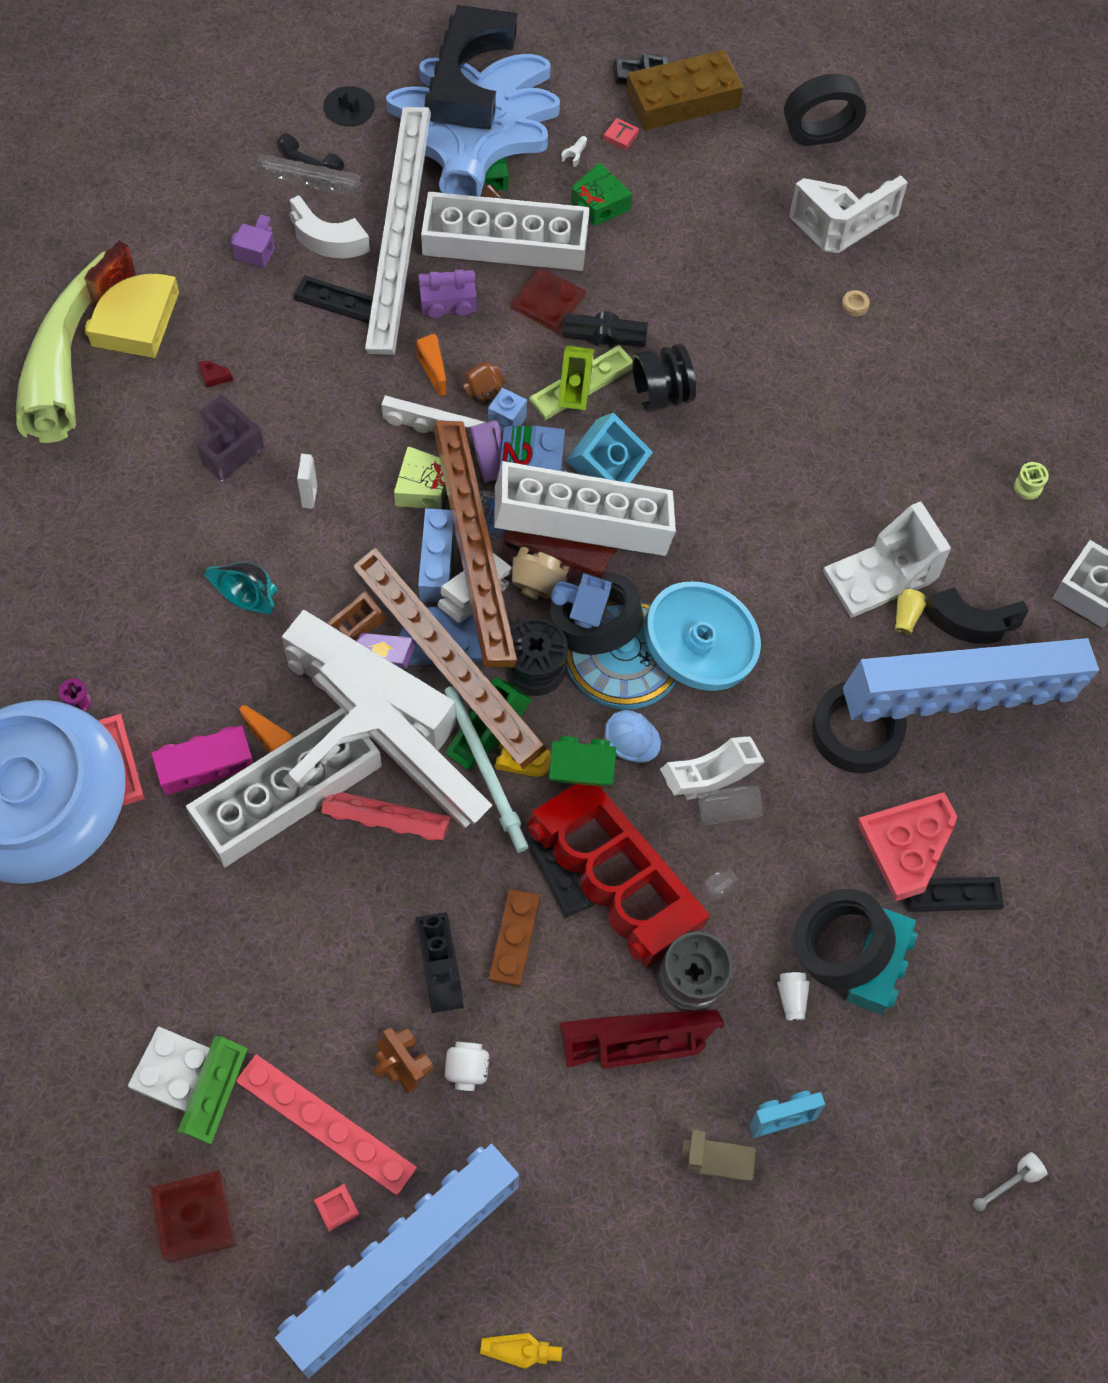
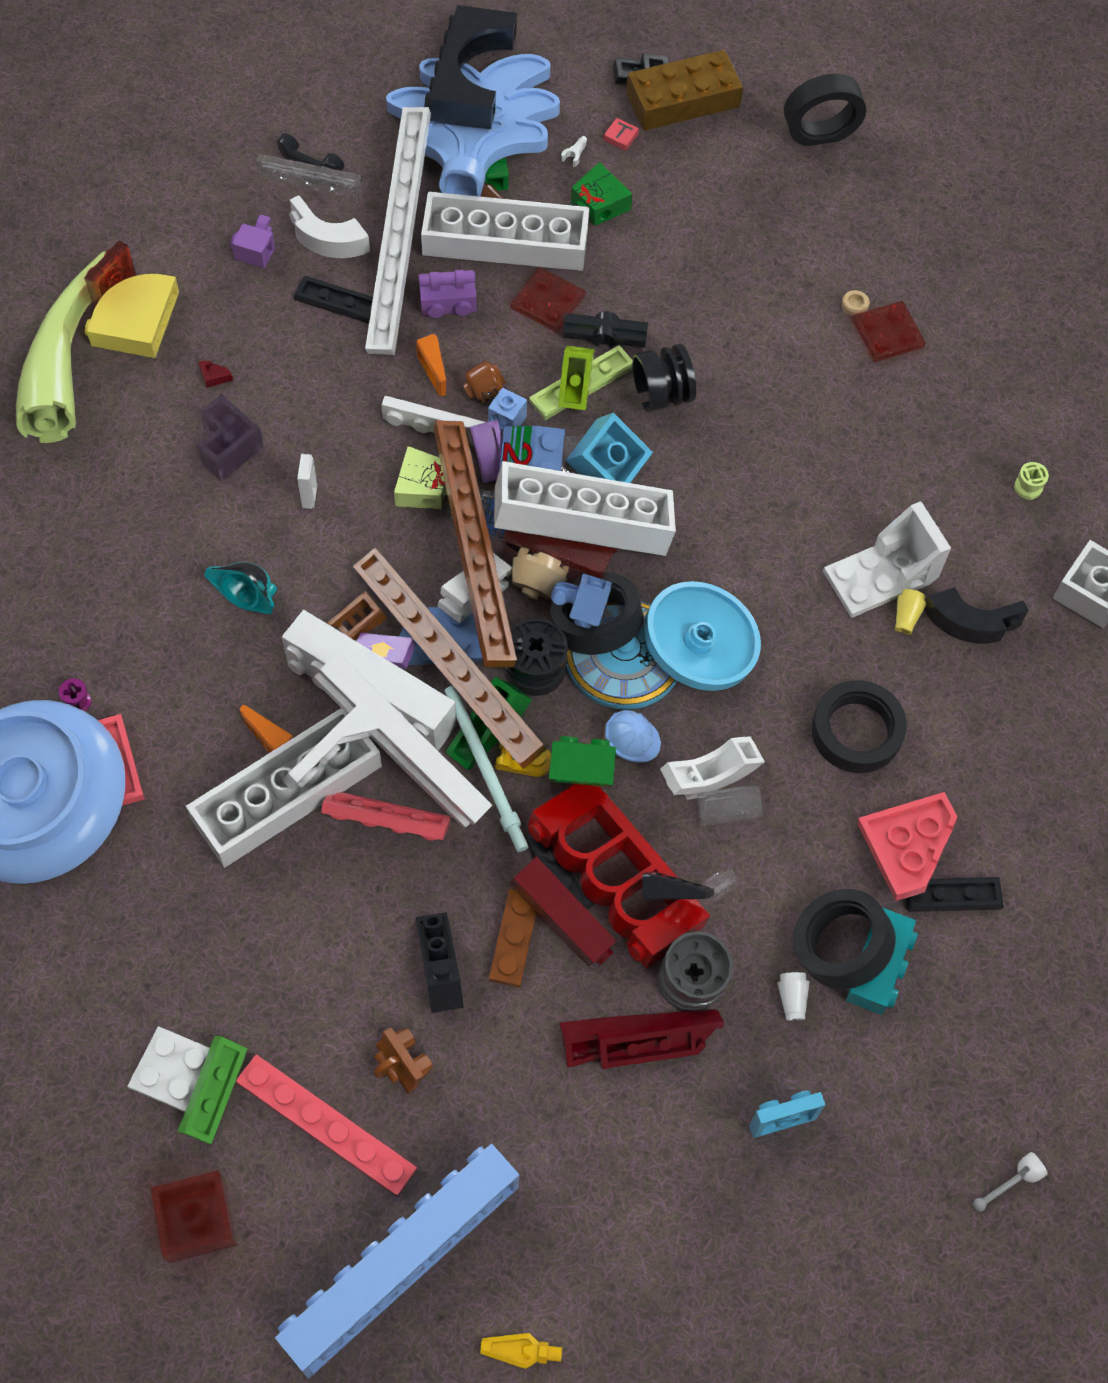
dark pink brick [151,726,253,796] -> none
coral tile [314,1184,360,1232] -> none
black piece [323,86,375,126] -> none
light blue brick [418,509,455,602] -> none
white head [444,1042,489,1091] -> none
dark tan bracket [681,1130,756,1182] -> none
white bracket [789,175,908,253] -> none
light blue brick [843,638,1099,722] -> none
none -> dark red brick [509,856,616,967]
none -> black slope [642,872,714,899]
none -> clear red plate [852,301,926,362]

